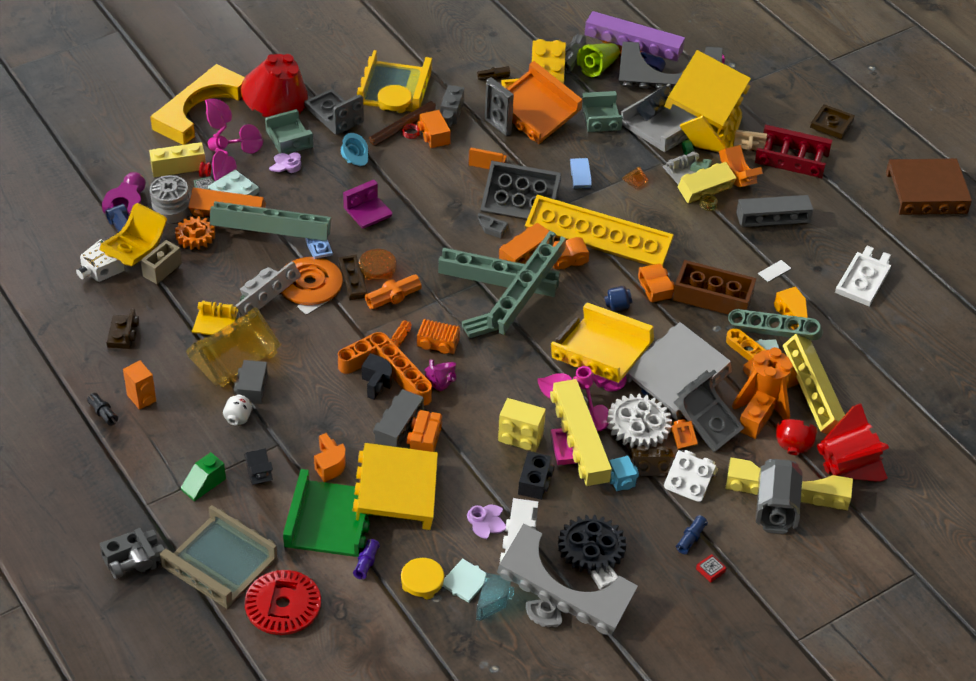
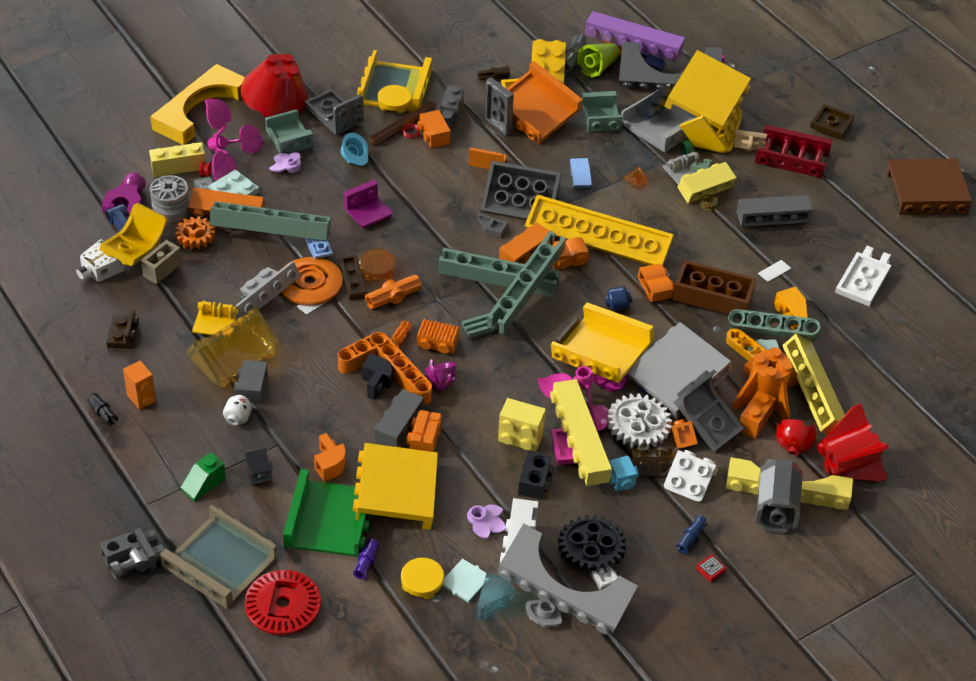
orange arch [719,145,763,187] -> none

